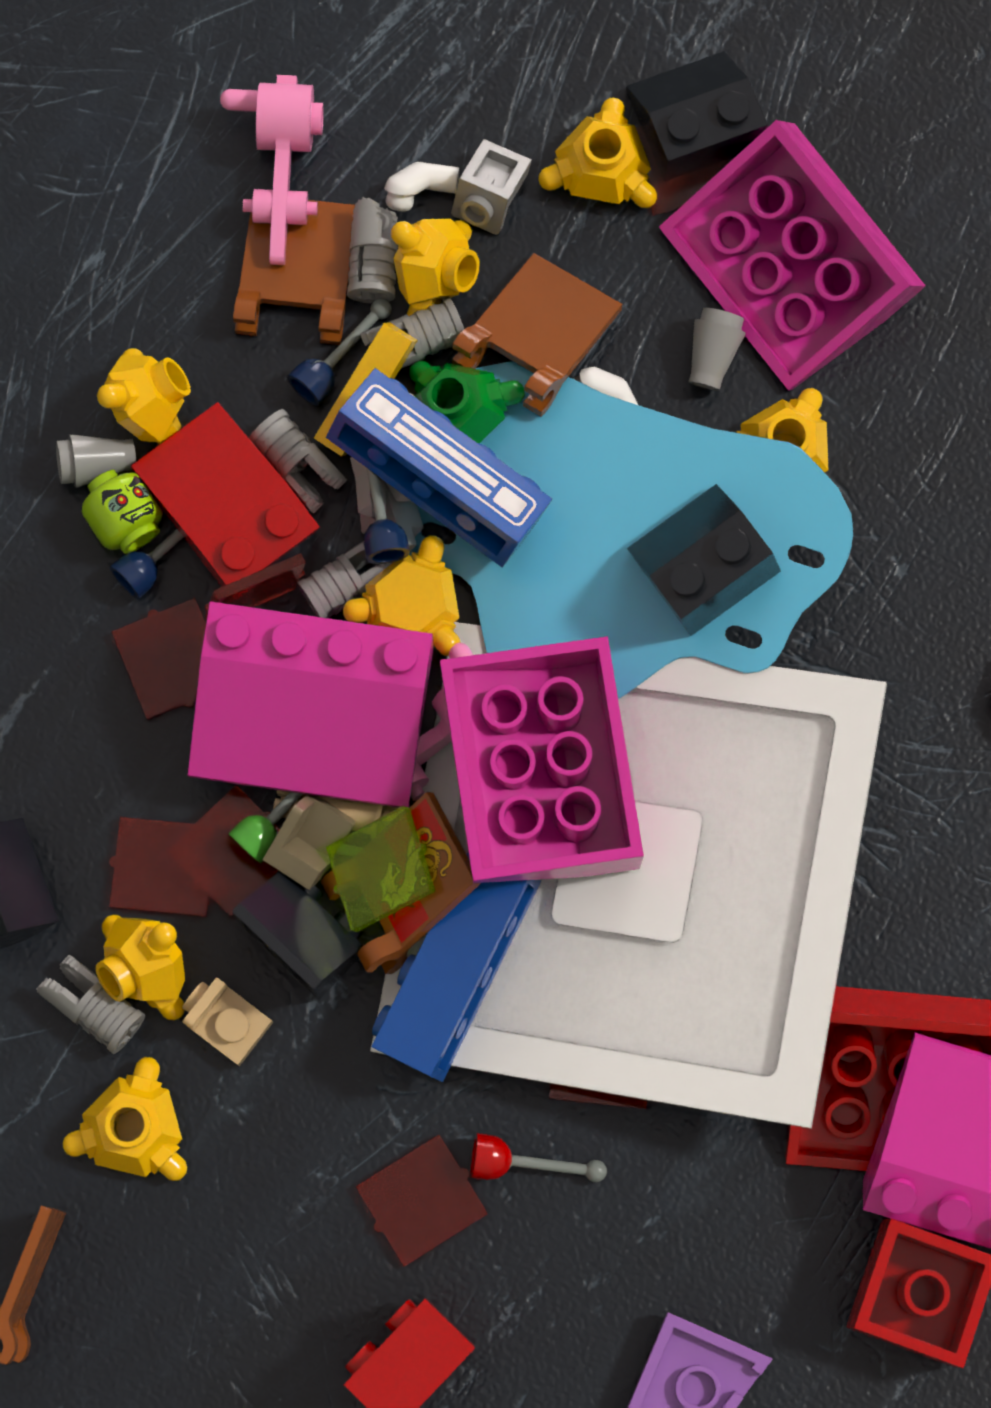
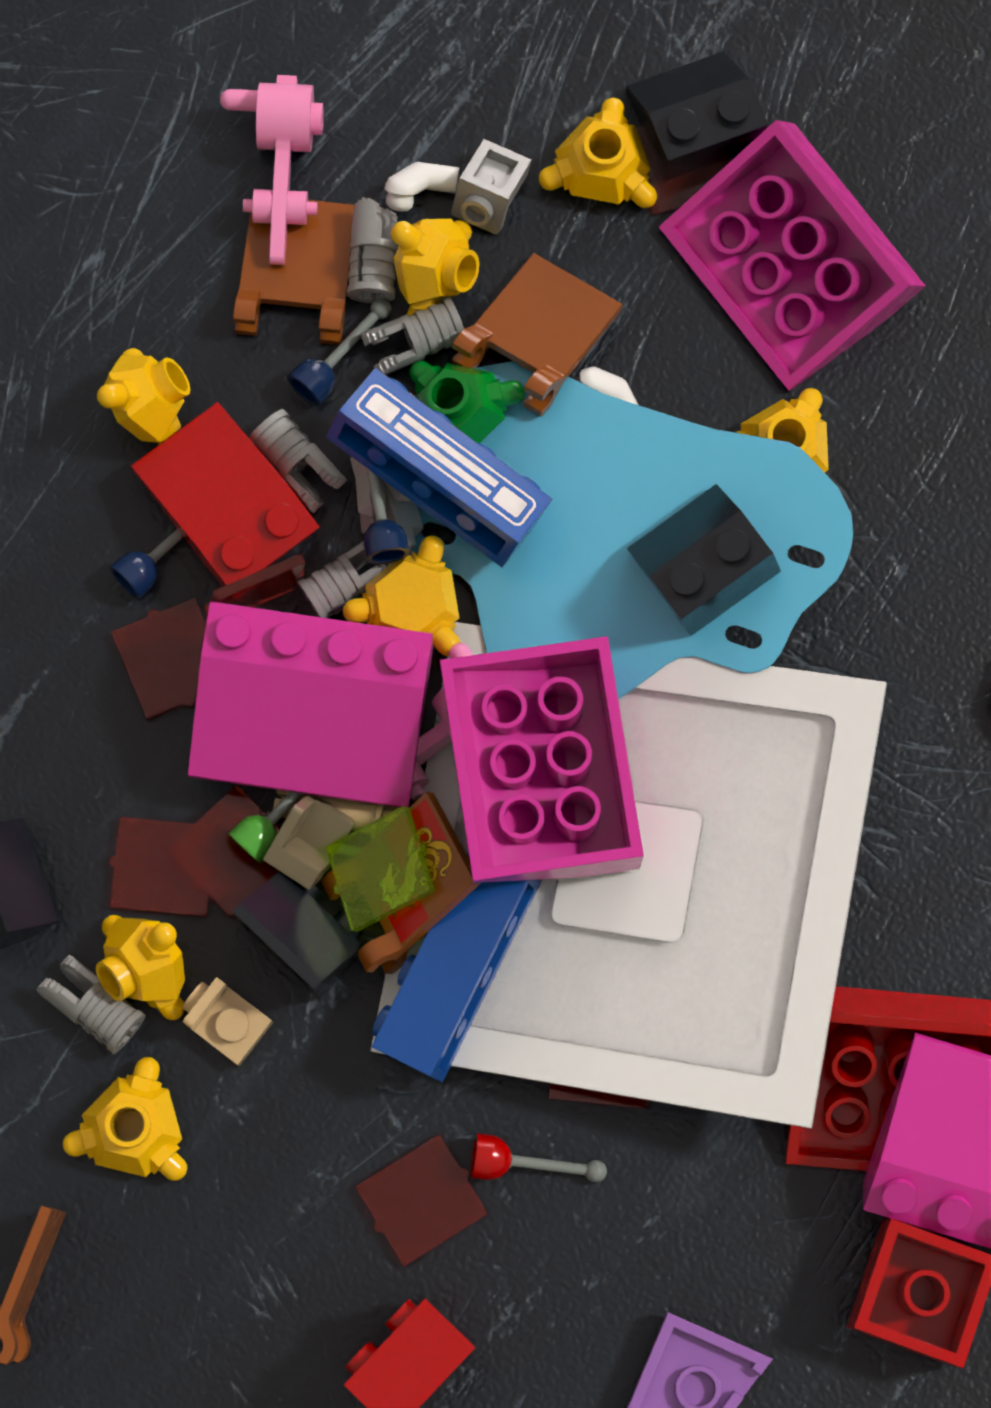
light grey cone [56,434,136,488] -> none
lime head [81,470,163,554] -> none
yellow piece [314,322,418,456] -> none
light grey cone [689,308,746,391] -> none

